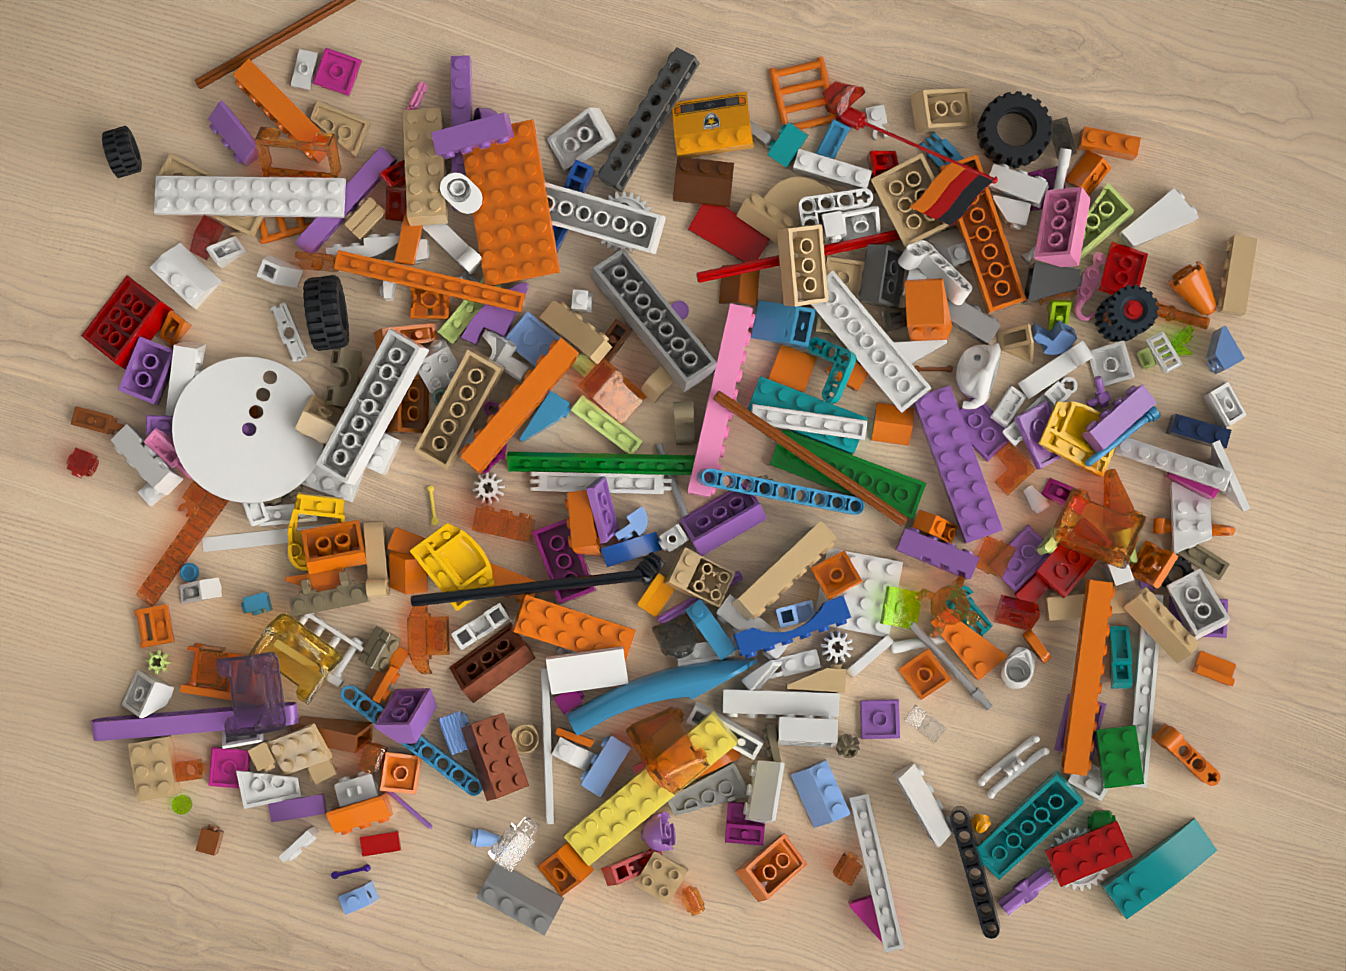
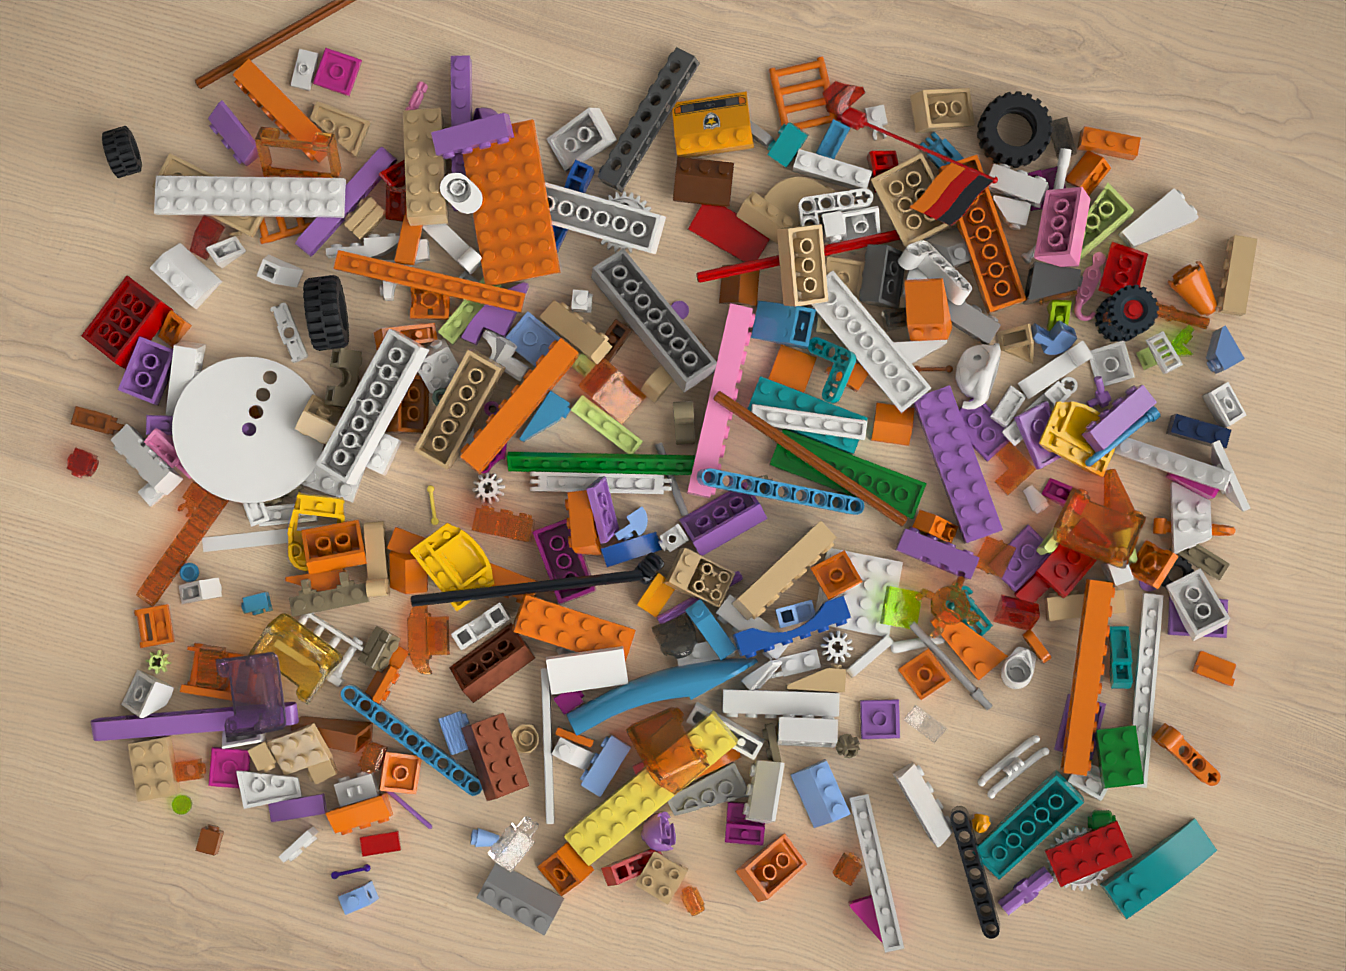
clear orange plate [295,251,339,272] -> none
medium lavender slope [374,688,437,744] -> none
tan brick [1124,587,1200,663] -> none

